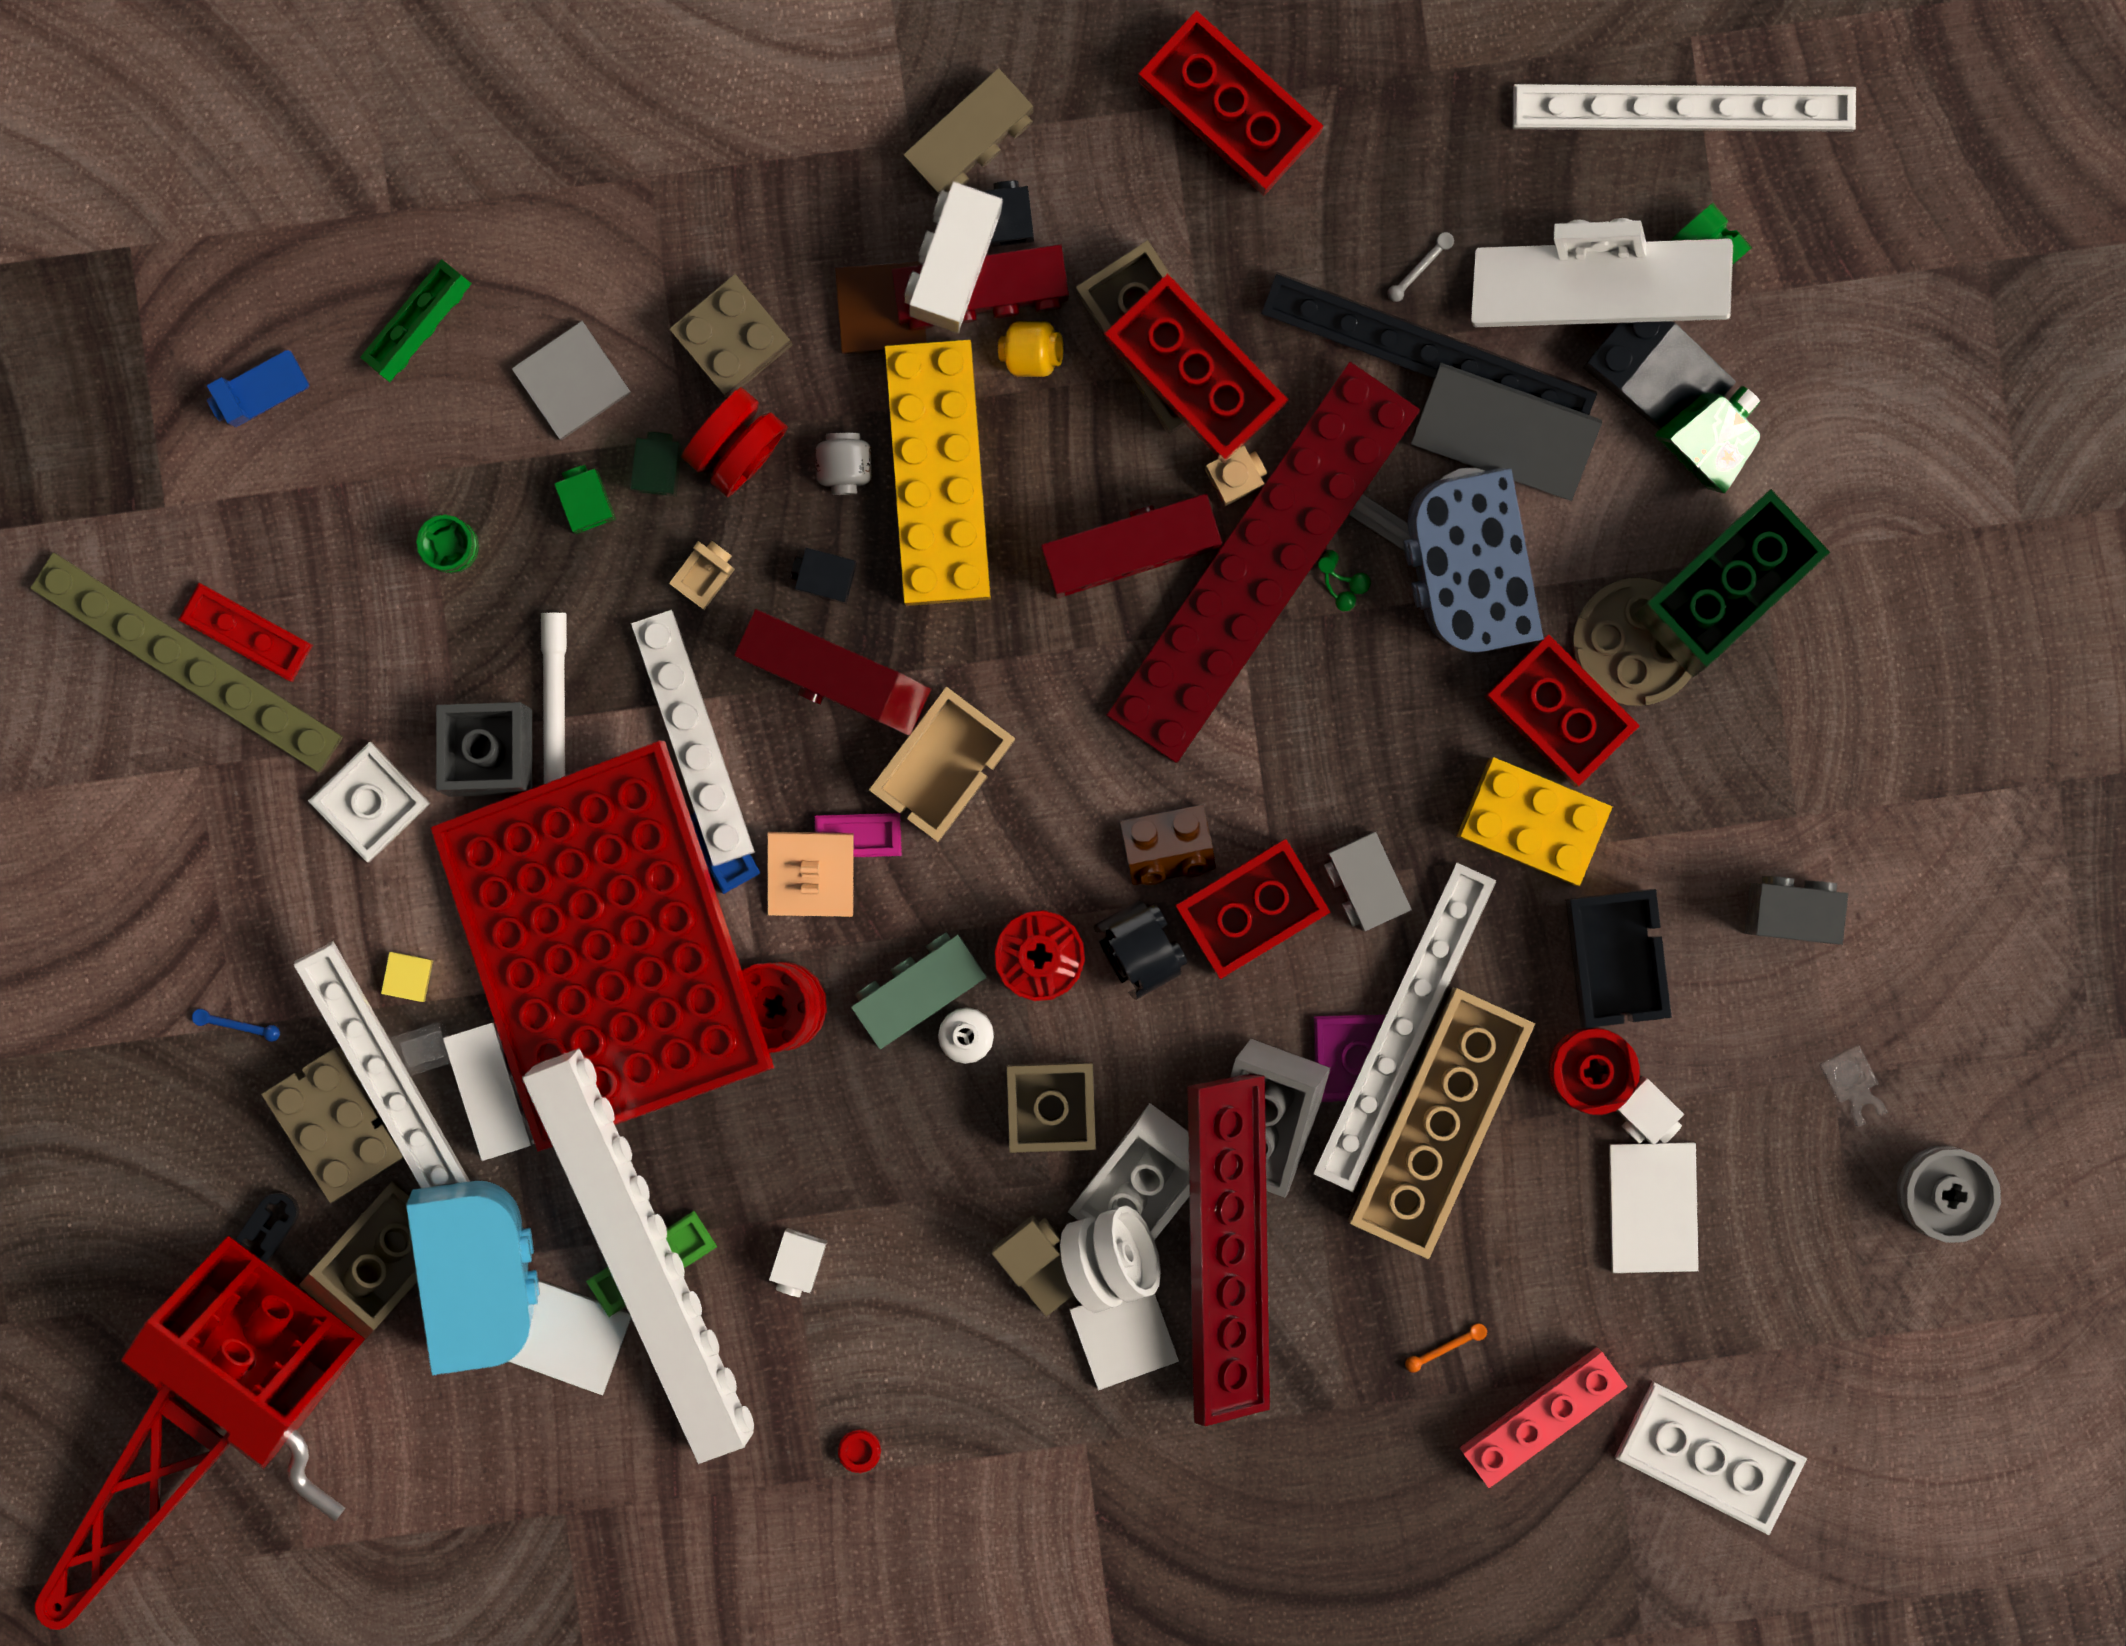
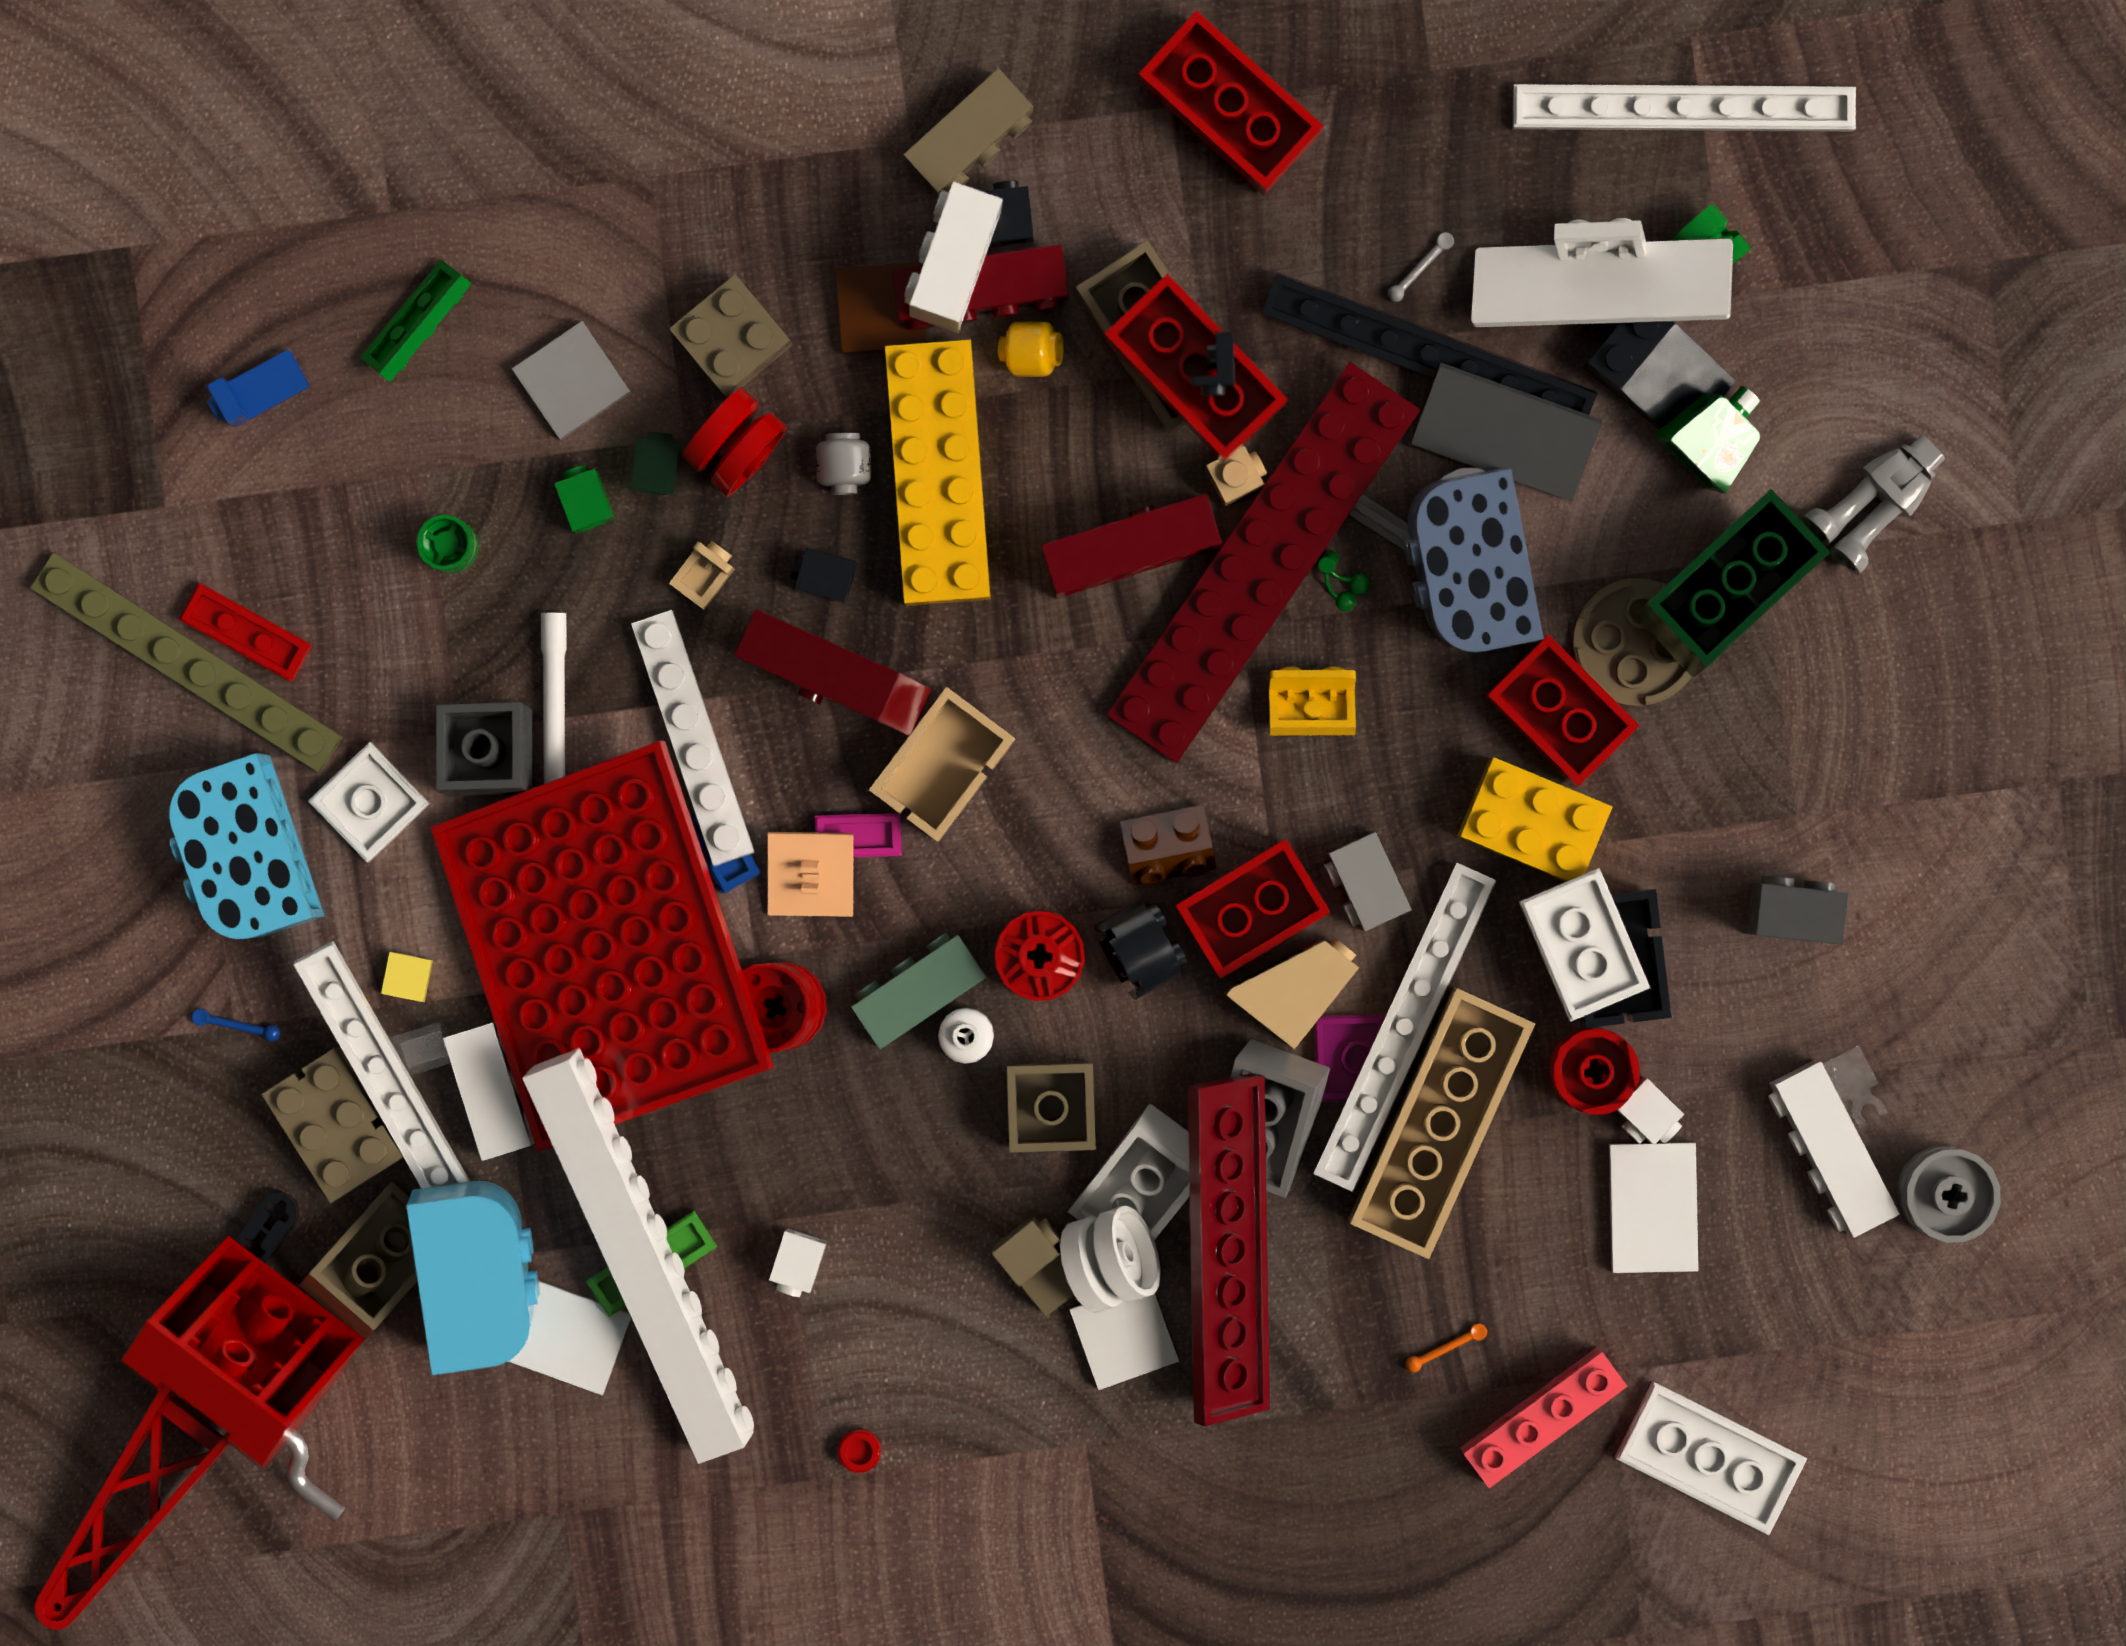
none -> medium azure brick [169,753,325,939]
none -> black bracket [1190,331,1235,397]
none -> tan slope [1224,939,1359,1049]
none -> yellow bracket [1268,666,1356,736]
none -> white tile [1519,868,1650,1022]
none -> white brick [1768,1060,1900,1238]
none -> light grey piece [1802,435,1945,575]

